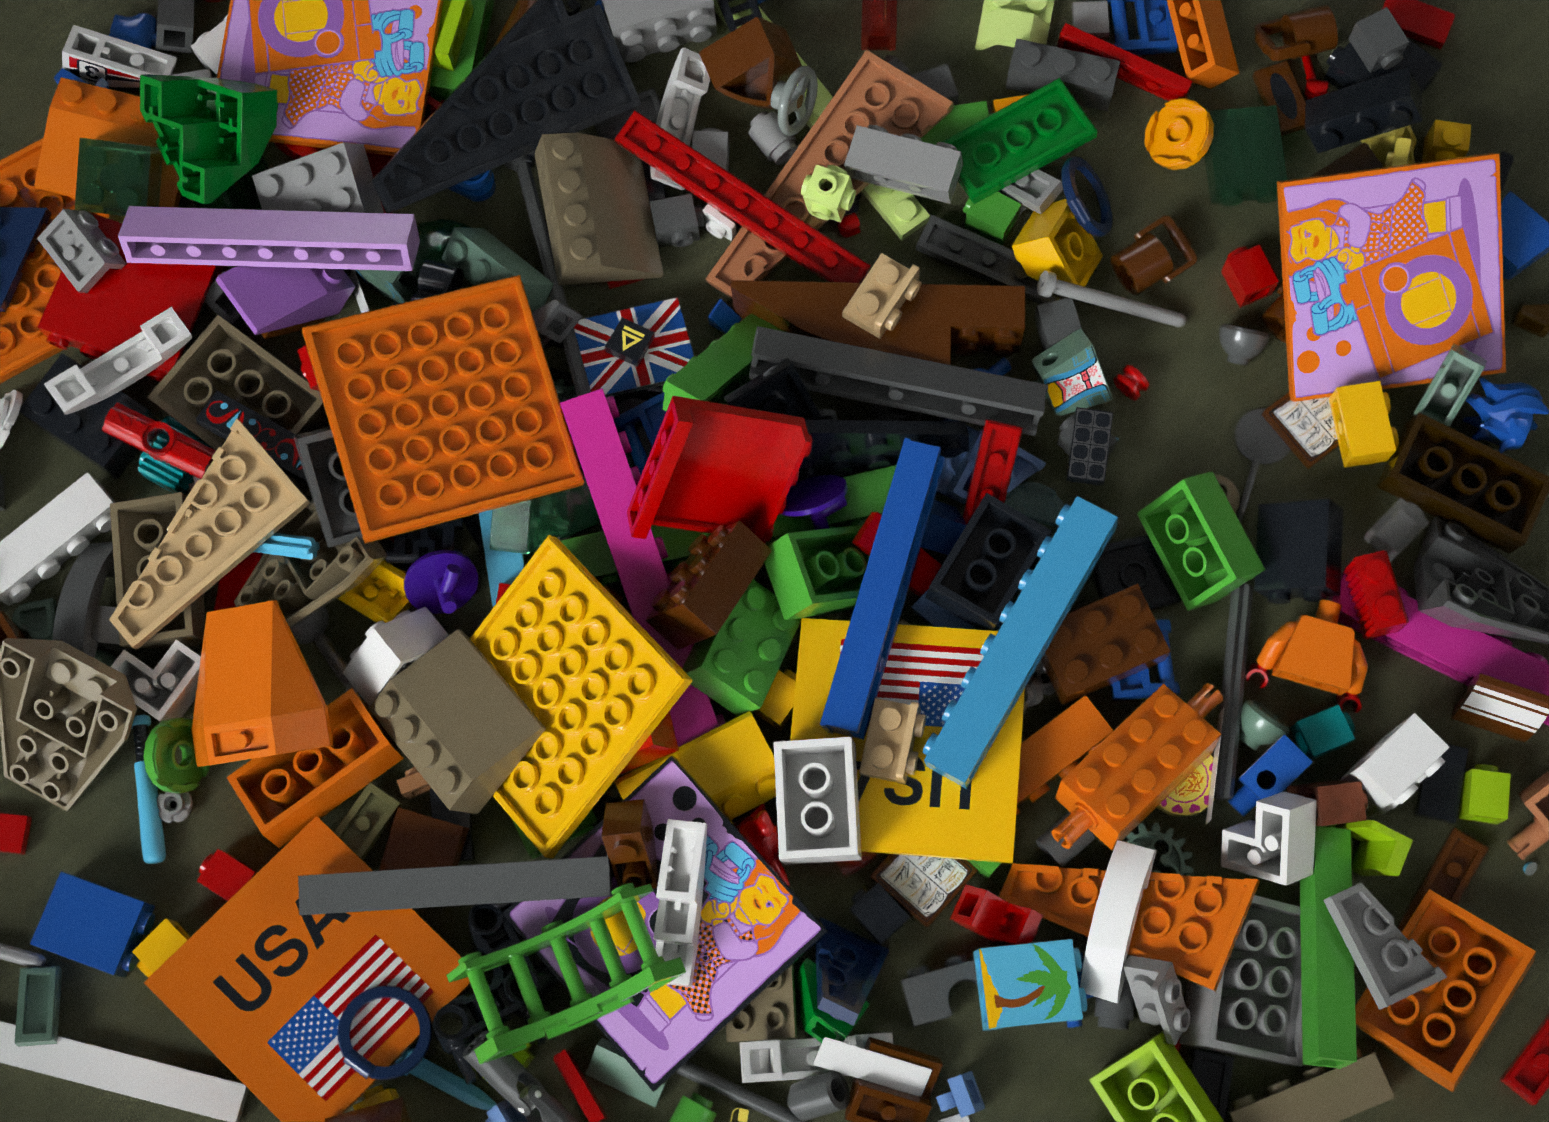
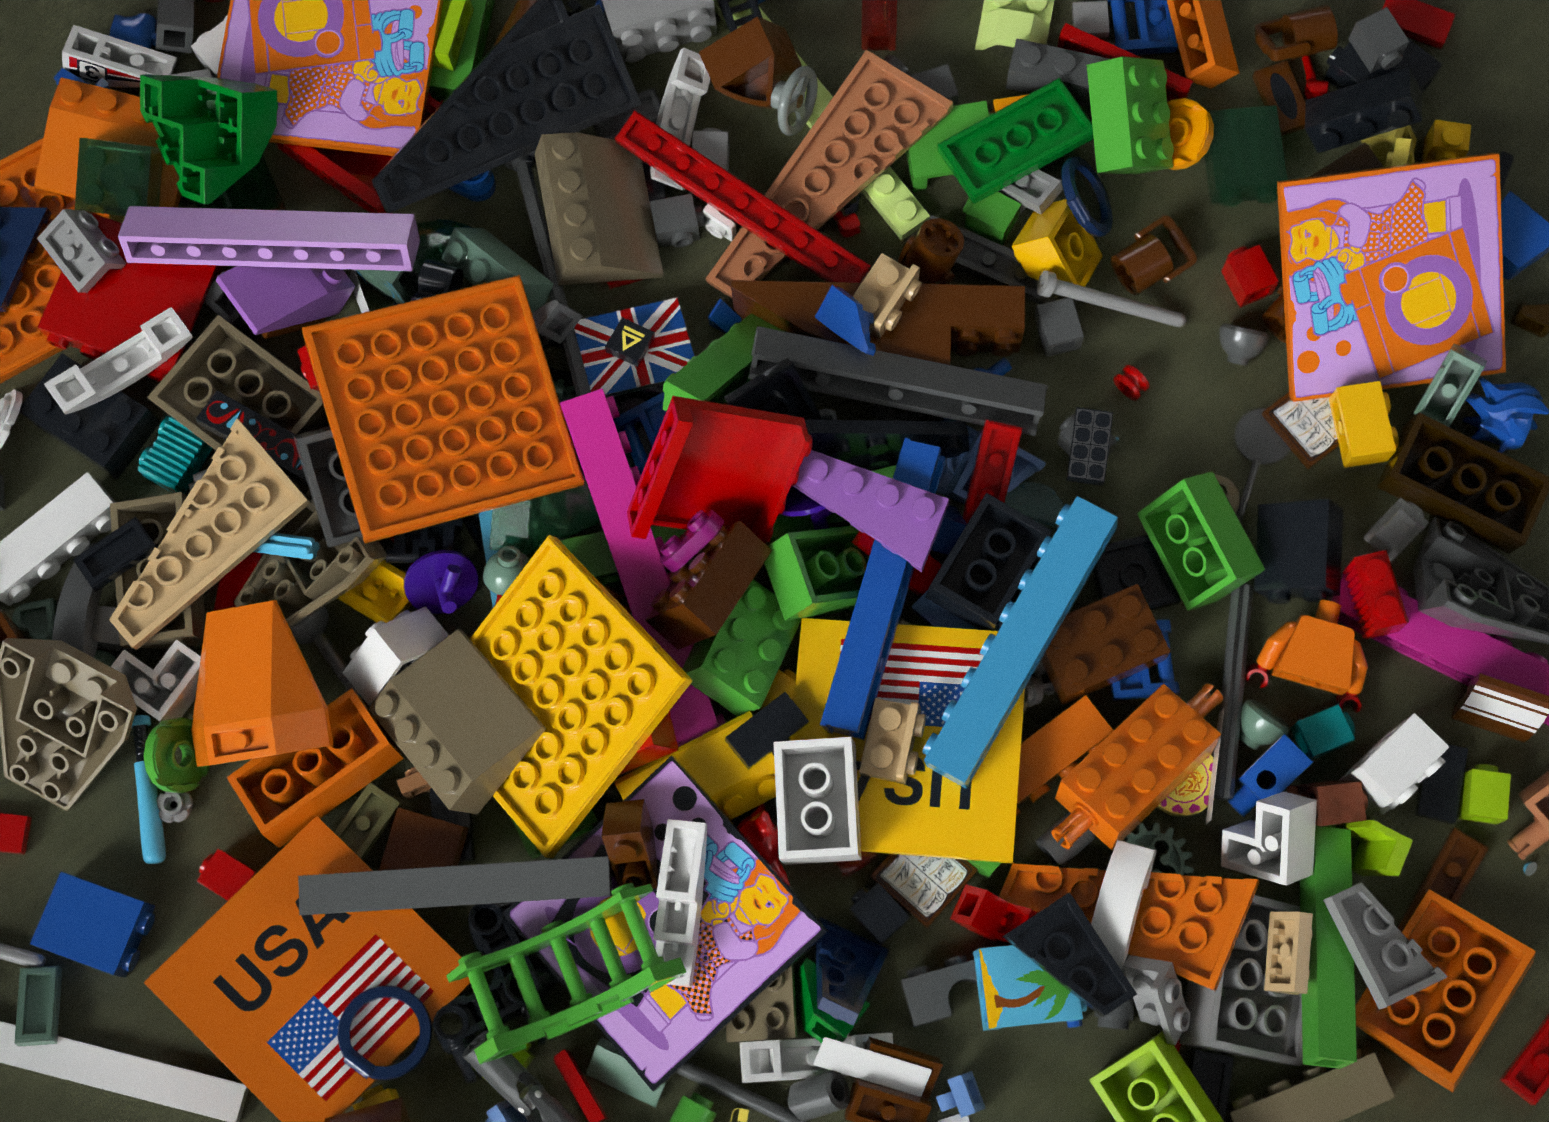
red piece [102,402,216,479] -> none
yellow brick [132,918,191,978] -> none
light grey brick [252,142,384,213] -> none
medium azure sword [395,1048,497,1111] -> none
light grey brick [748,111,798,165] -> none
yellowish green brick [801,164,856,223] -> none
light grey brick [844,125,963,204] -> none
torso [1032,328,1113,416] -> none
none -> black tile [73,517,158,592]
none -> sand green brick [483,546,530,596]
none -> magenta plate [660,509,724,573]
none -> black tile [725,692,809,770]
none -> medium lavender wing [794,450,949,572]
none -> blue slope [815,285,876,356]
none -> reddish brown piece [898,218,964,285]
none -> black wing [1002,892,1137,1017]
none -> bright green brick [1087,56,1174,174]
none -> tan bracket [1264,912,1313,995]

